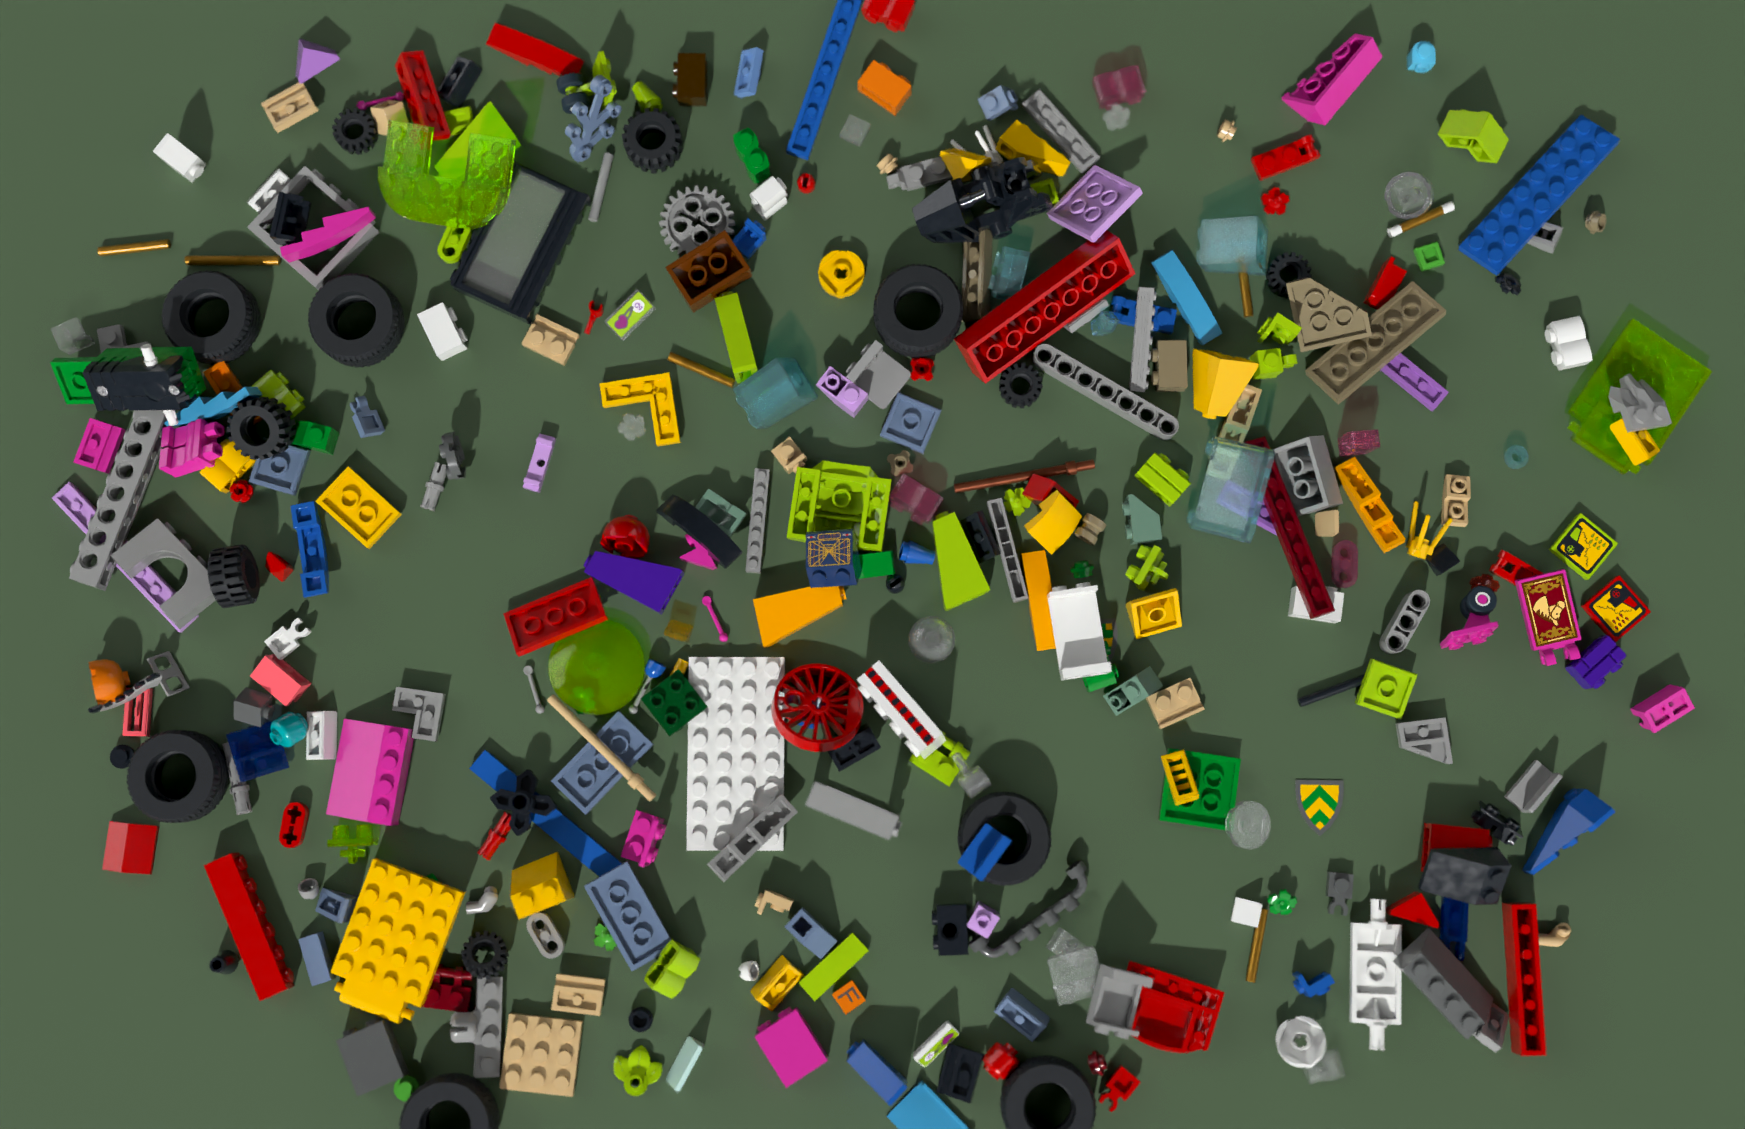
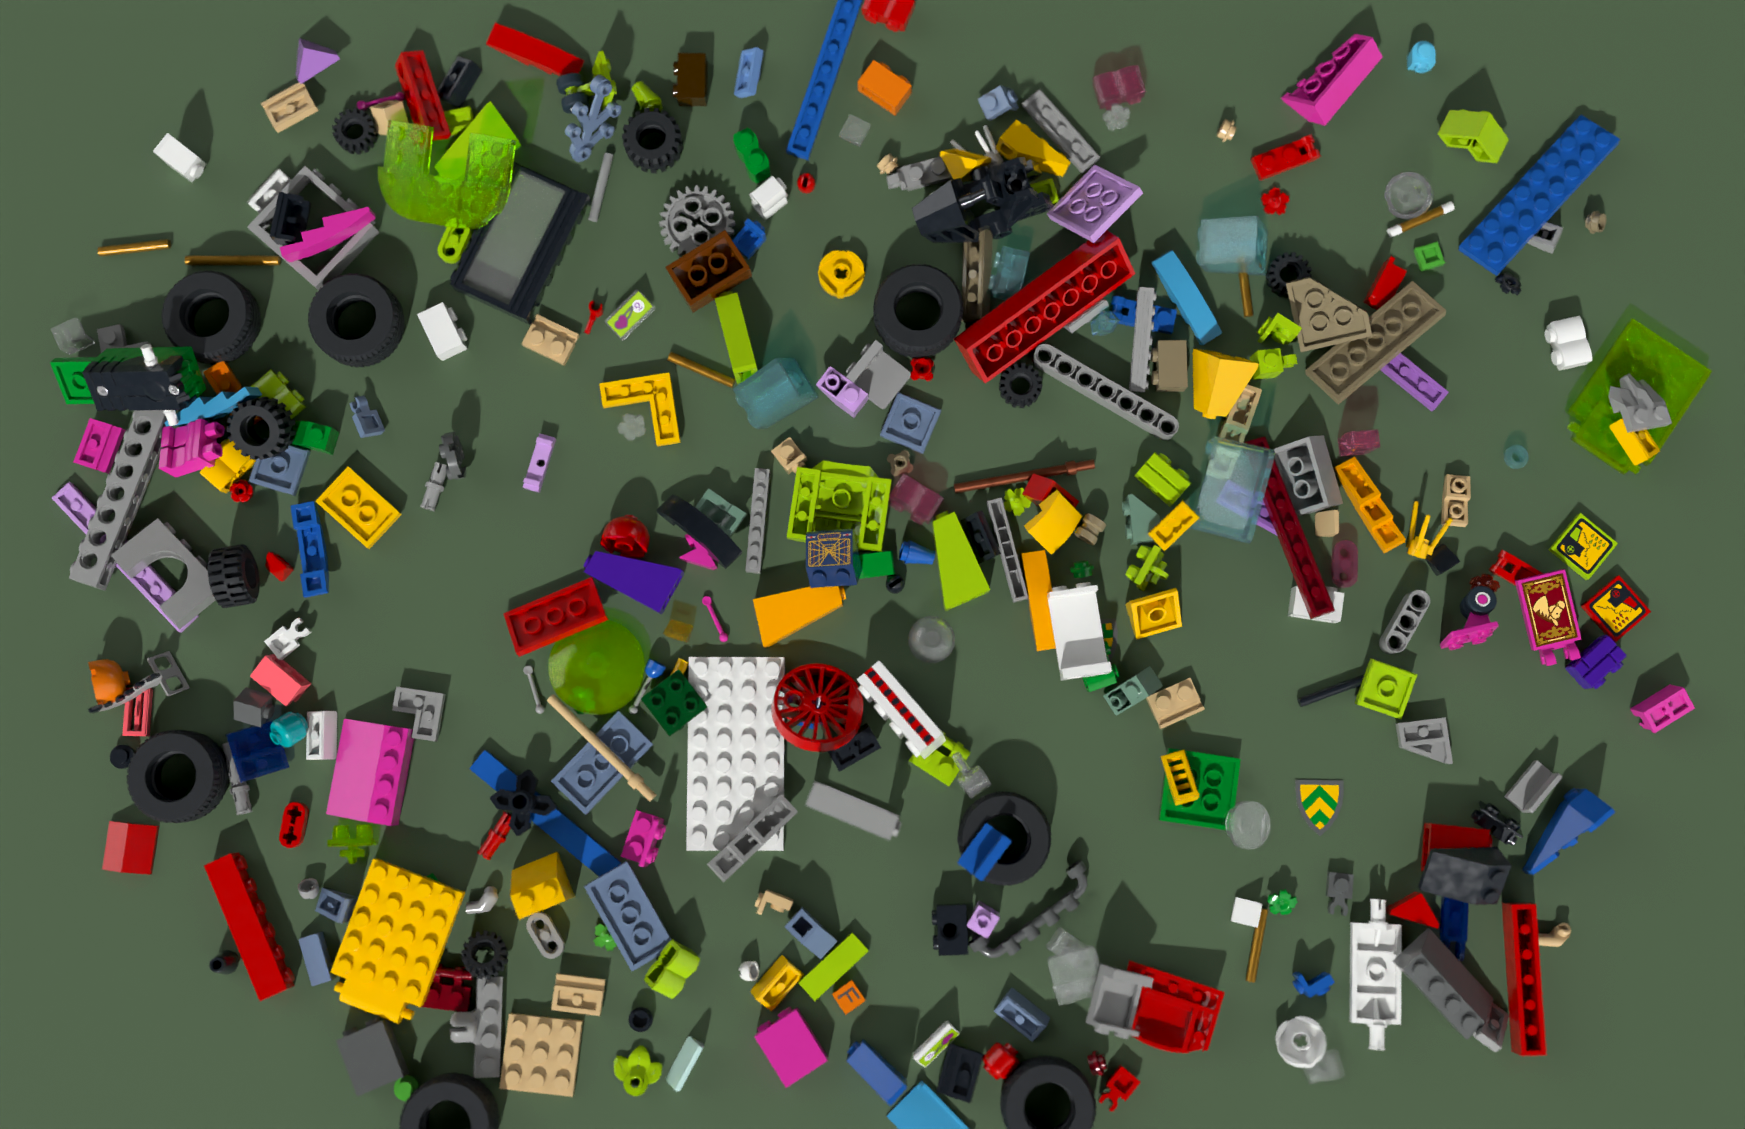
none -> yellow plate [1148,501,1200,551]

